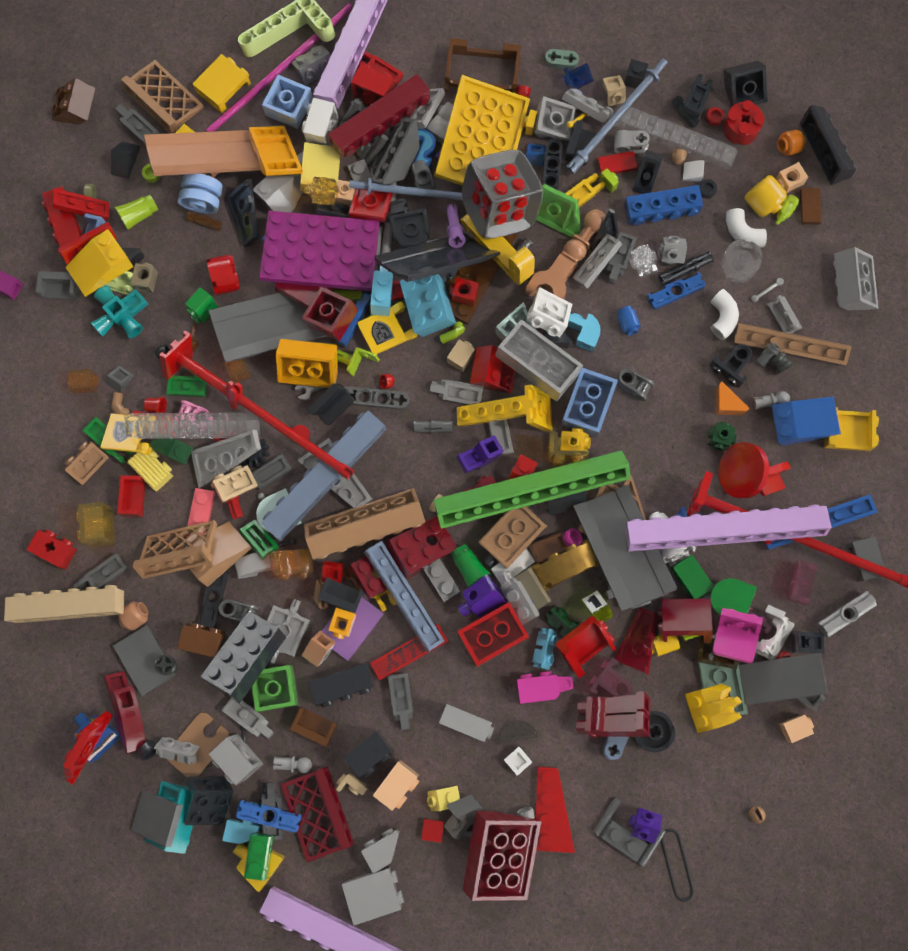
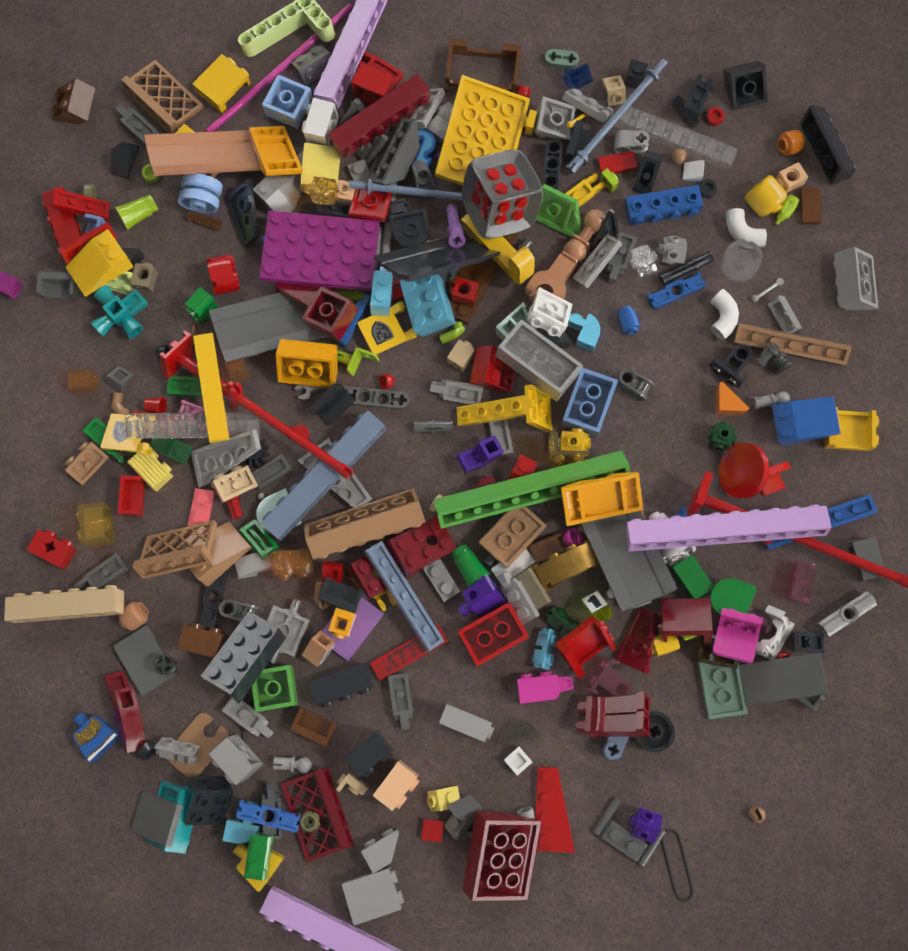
red wing [63,711,113,785] -> none
blue slope [526,143,546,166] -> none
yellow plate [685,684,742,733] -> none
red brick [723,100,765,145] -> none
light nougat brick [779,714,814,743] -> none
none -> yellow tile [193,333,230,443]
none -> olive plate [301,811,320,832]
none -> light orange slope [561,472,643,526]

